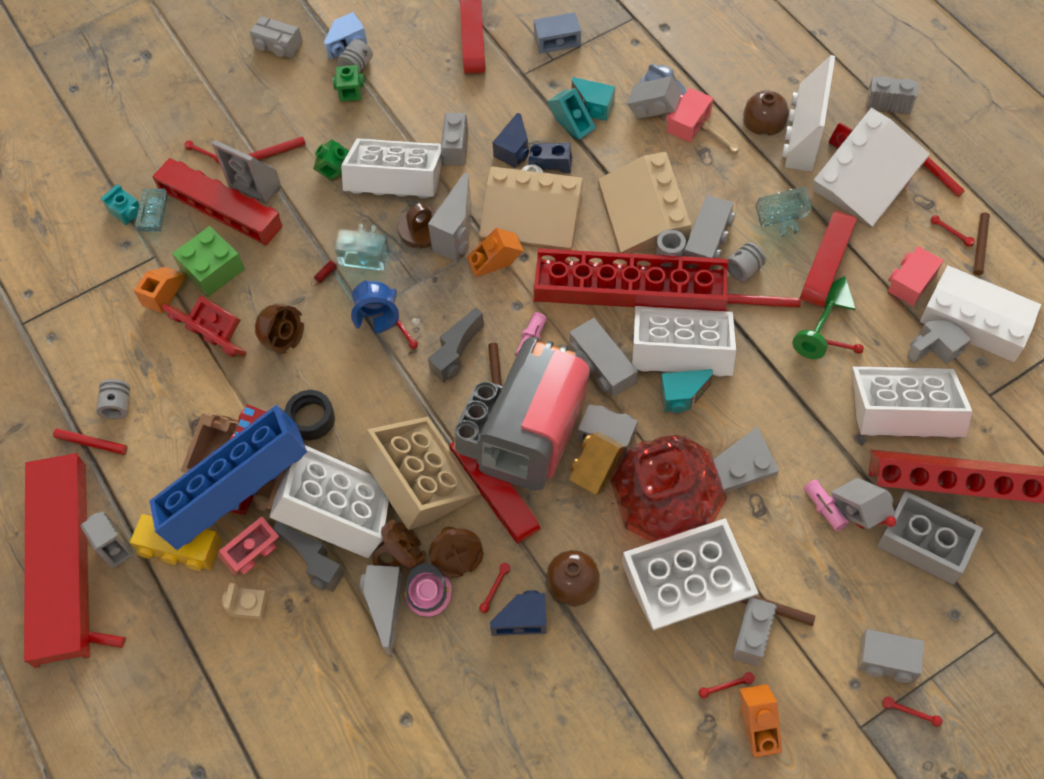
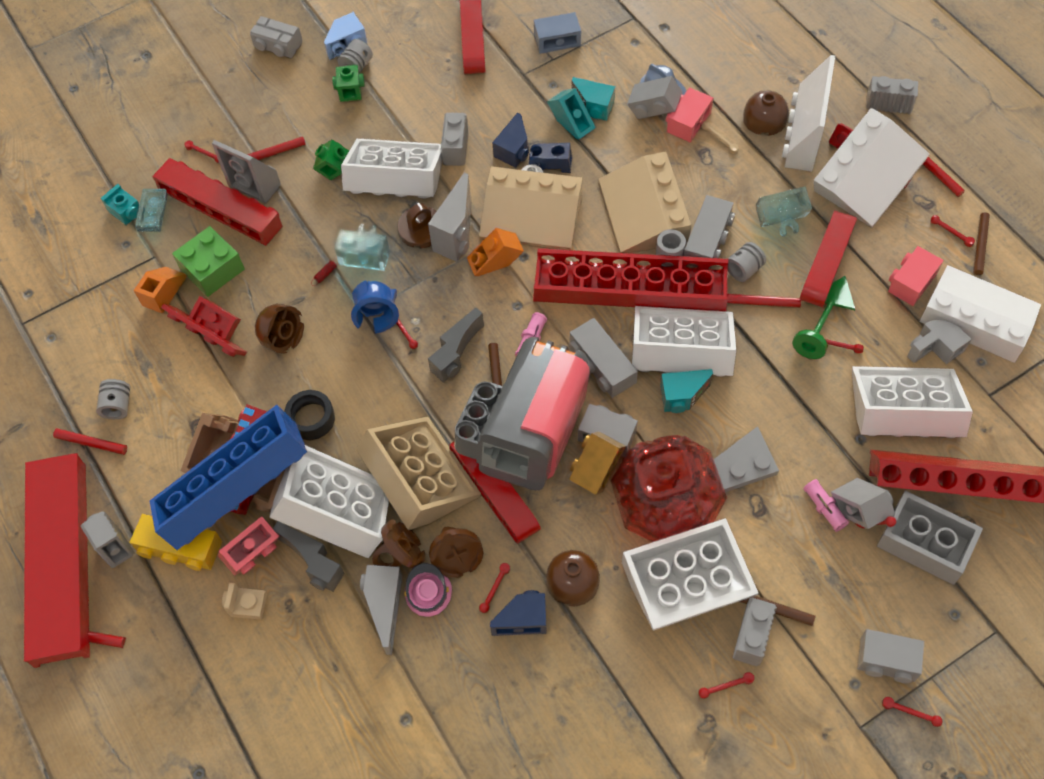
orange slope [739,684,782,758] -> none

